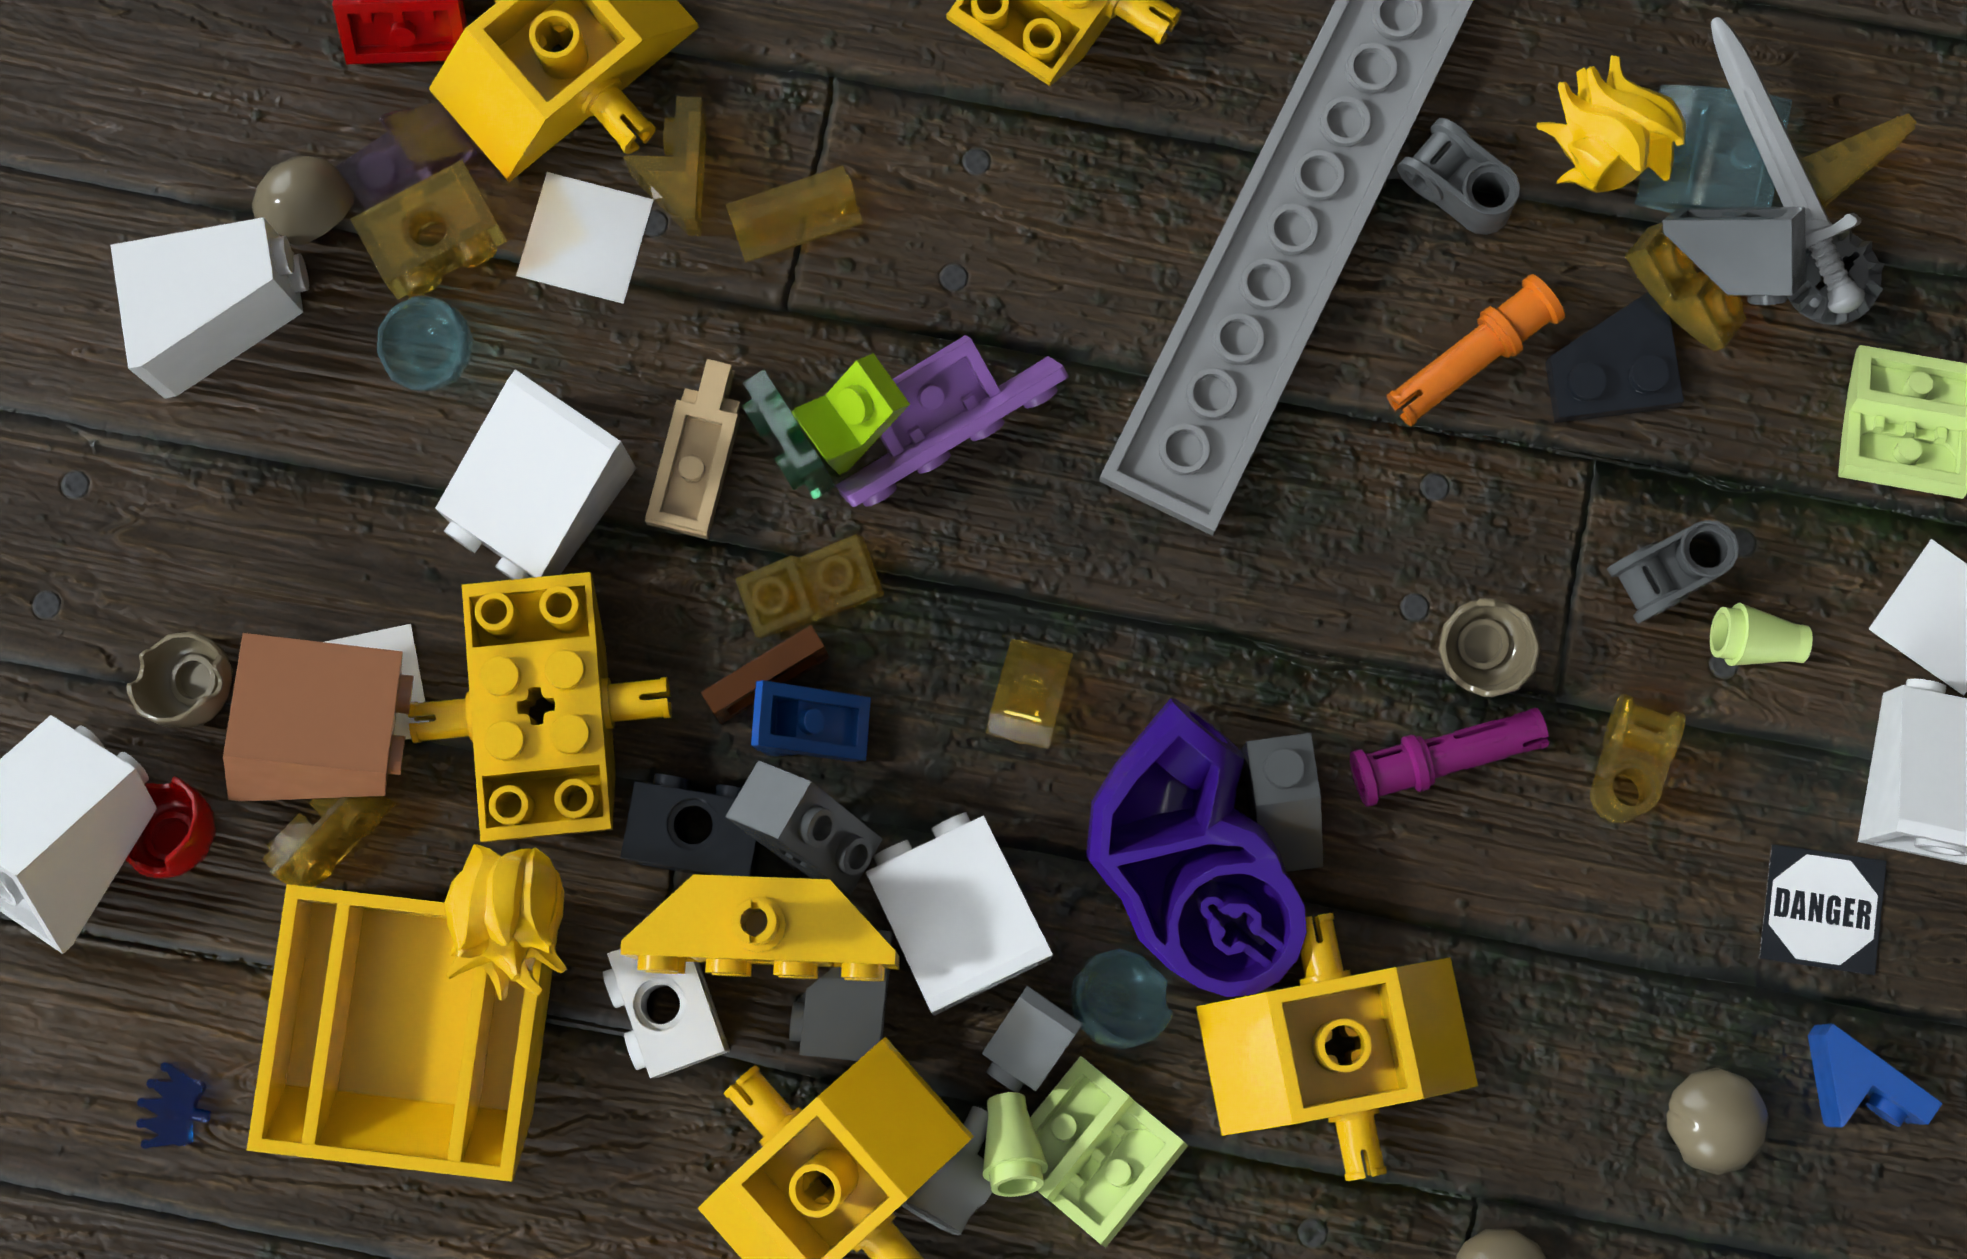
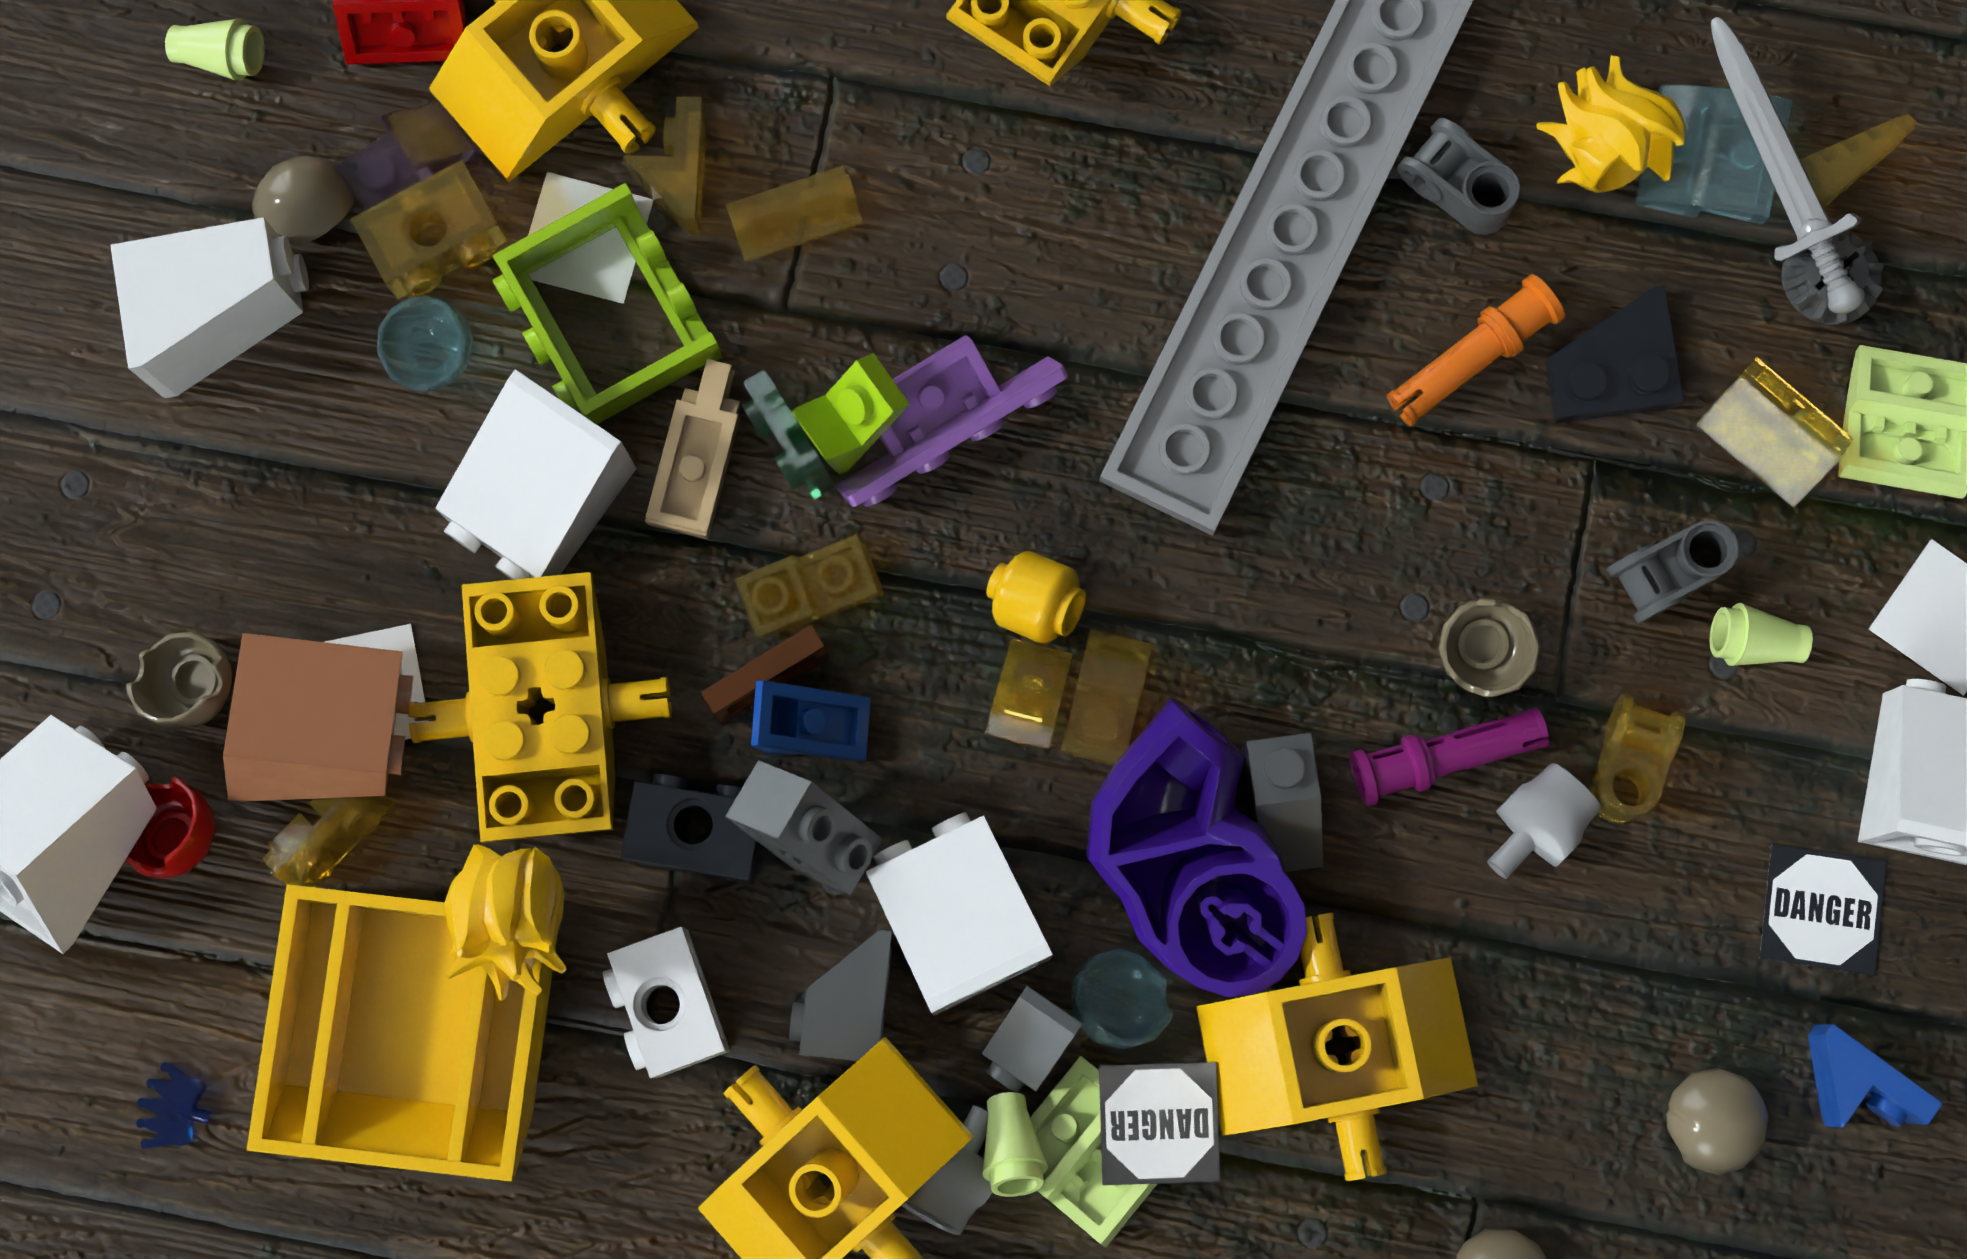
yellow slope [620,874,900,982] -> none
clear yellow slope [1625,222,1747,351] -> none
dark grey slope [1663,207,1806,305] -> none
none -> yellowish green cone [165,18,265,81]
none -> lime window [492,183,723,425]
none -> yellow head [986,551,1086,644]
none -> clear yellow slope [1061,629,1152,766]
none -> sticker [1099,1062,1220,1185]
none -> light grey piece [1487,763,1601,879]
none -> clear yellow hinge [1696,357,1853,507]

